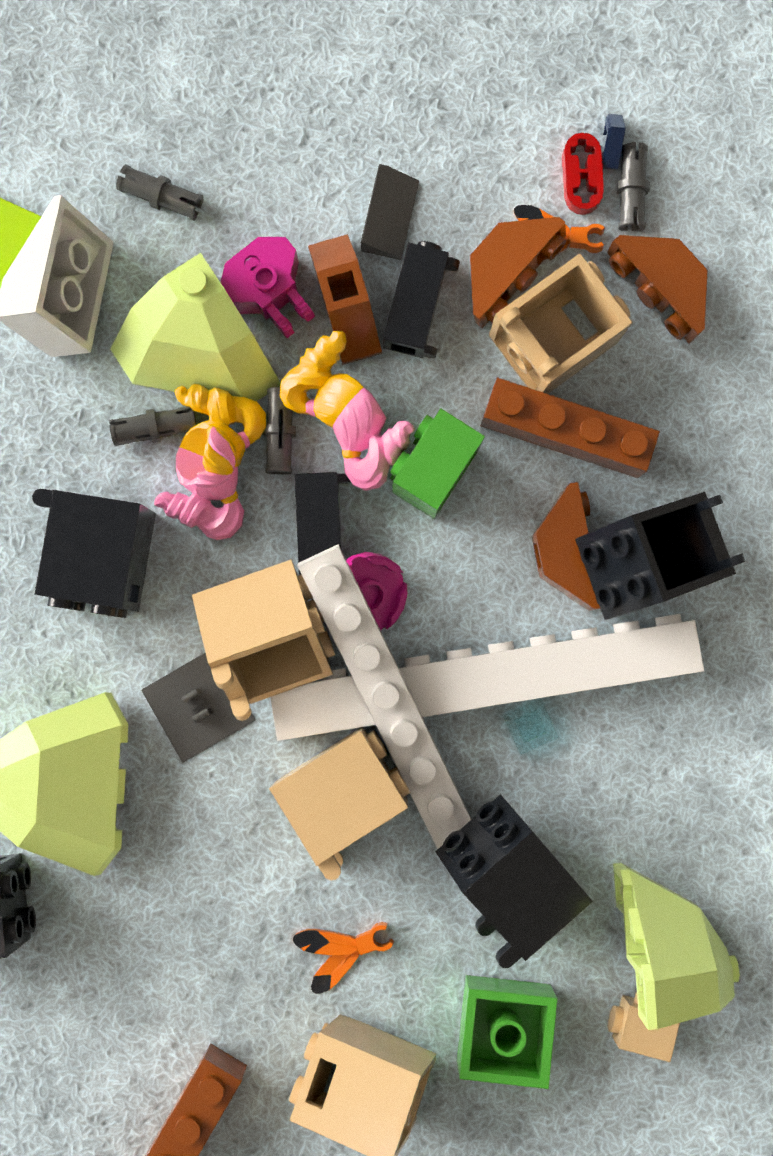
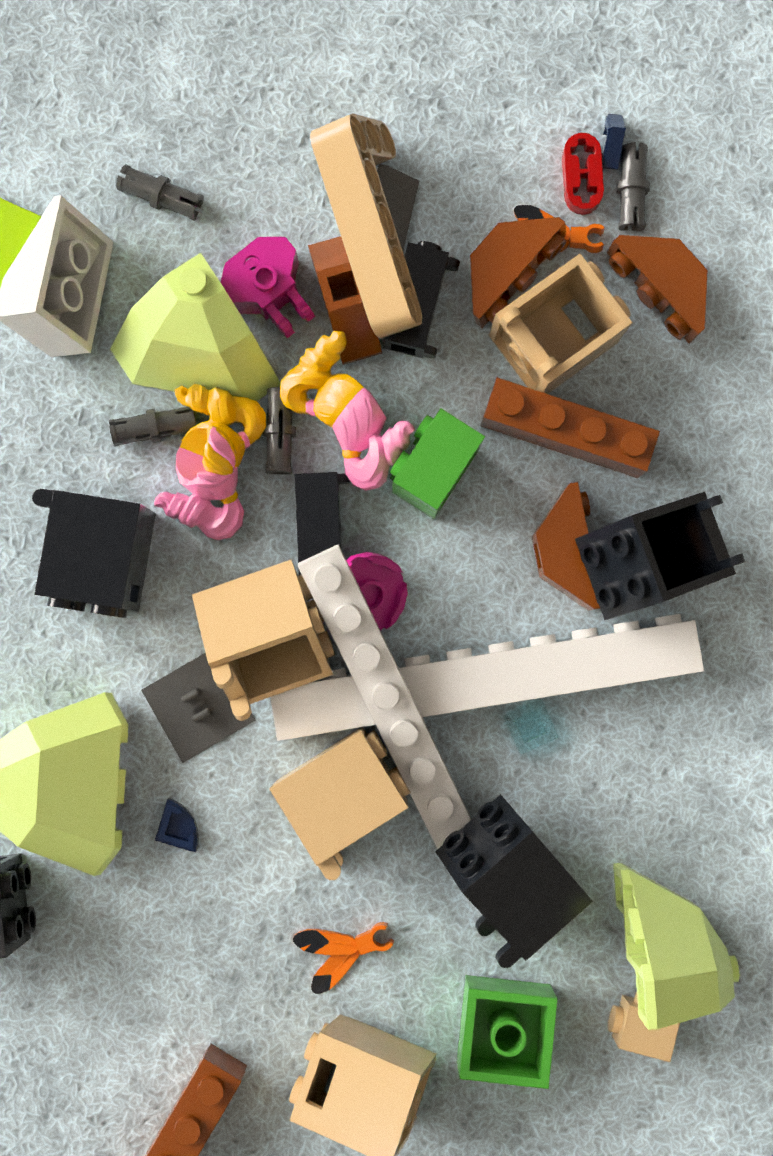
none -> dark blue tile [155,798,199,853]
none -> tan beam [310,113,422,339]

